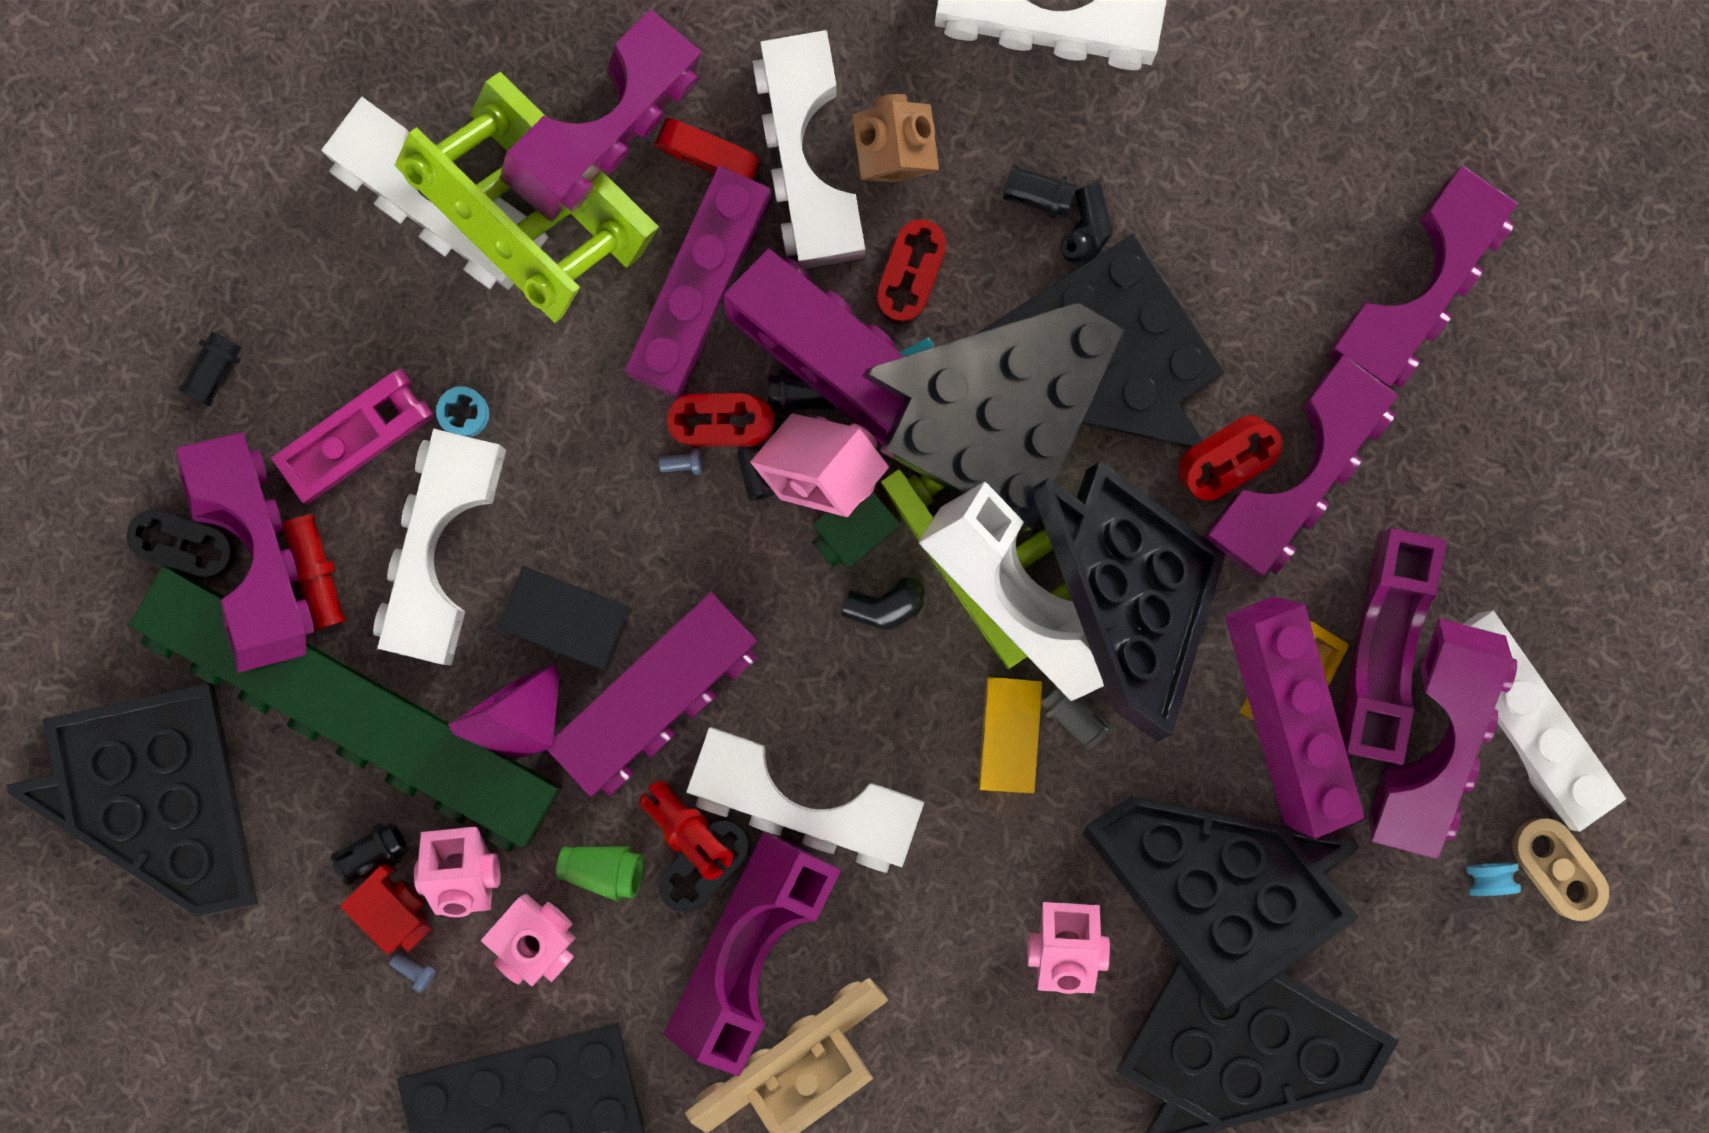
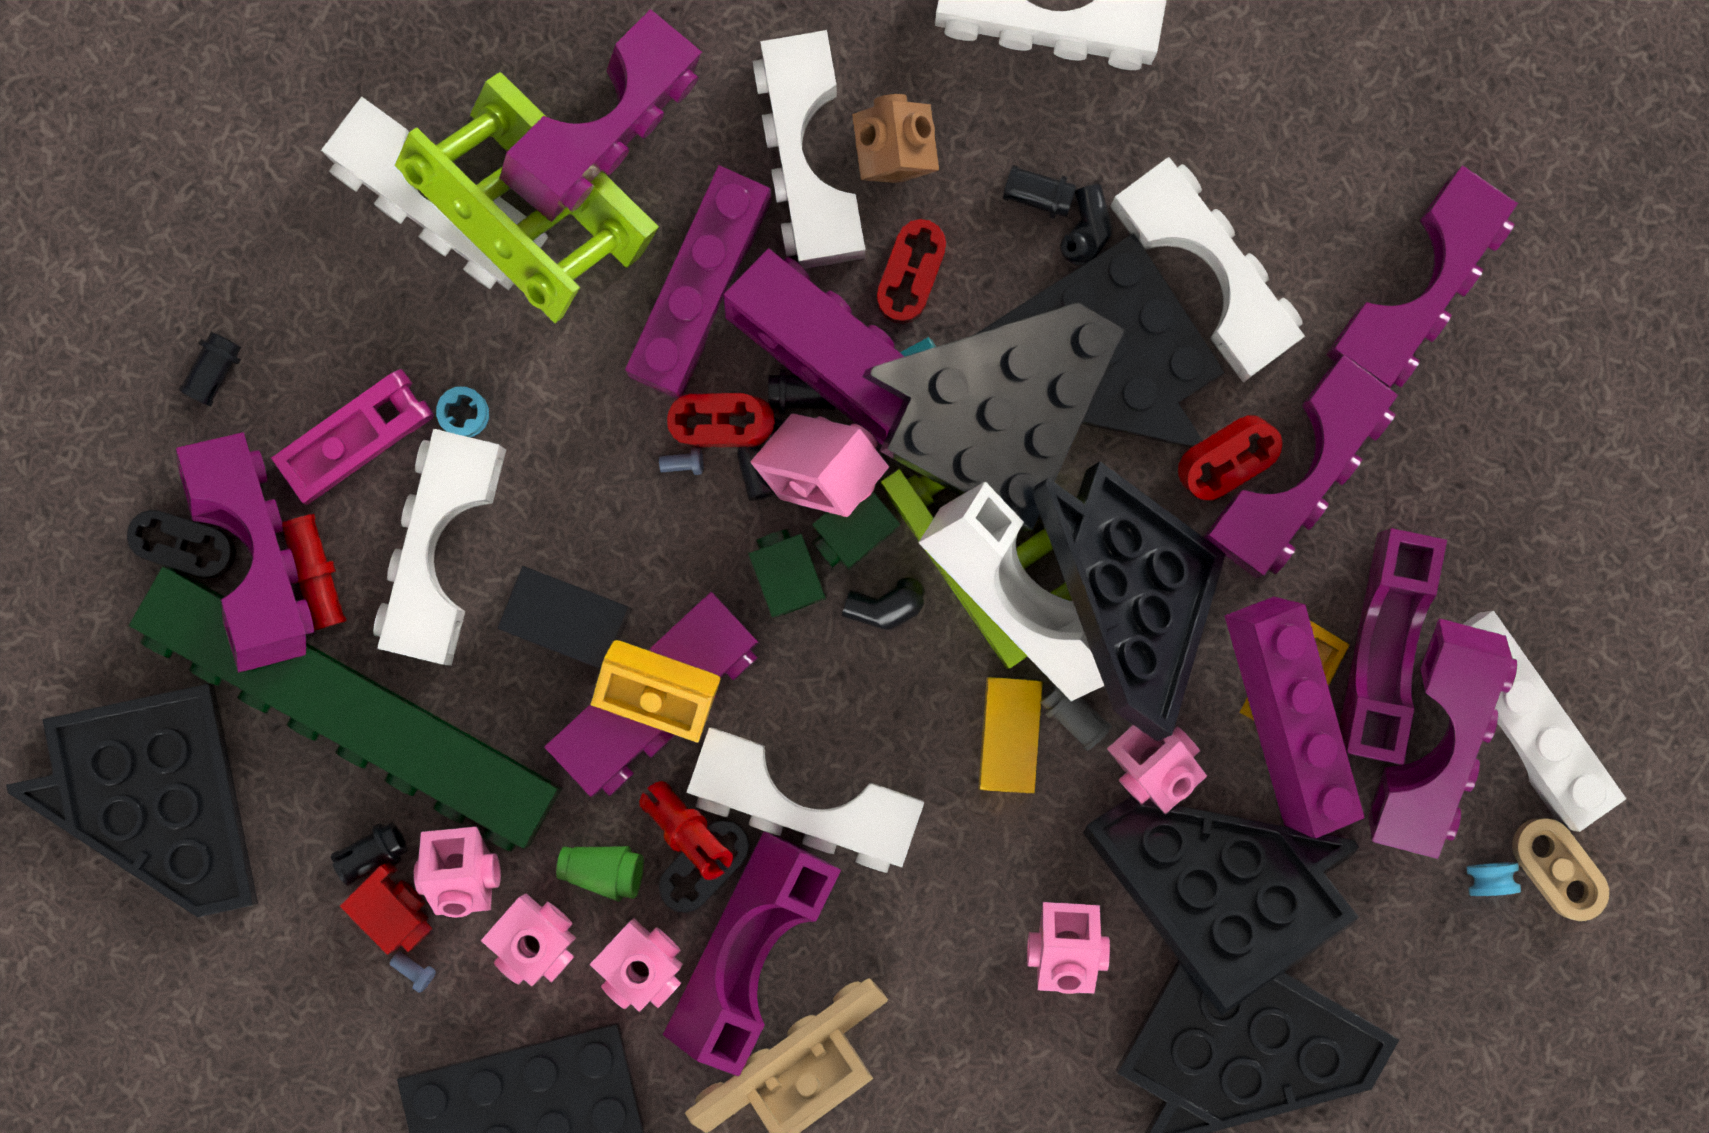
magenta slope [448,664,560,760] -> none
red beam [654,118,761,180] -> none
none -> bright pink brick [589,918,683,1012]
none -> yellow slope [591,640,721,743]
none -> dark green brick [748,529,826,619]
none -> bright pink brick [1107,725,1207,814]
none -> white arch [1110,157,1305,383]

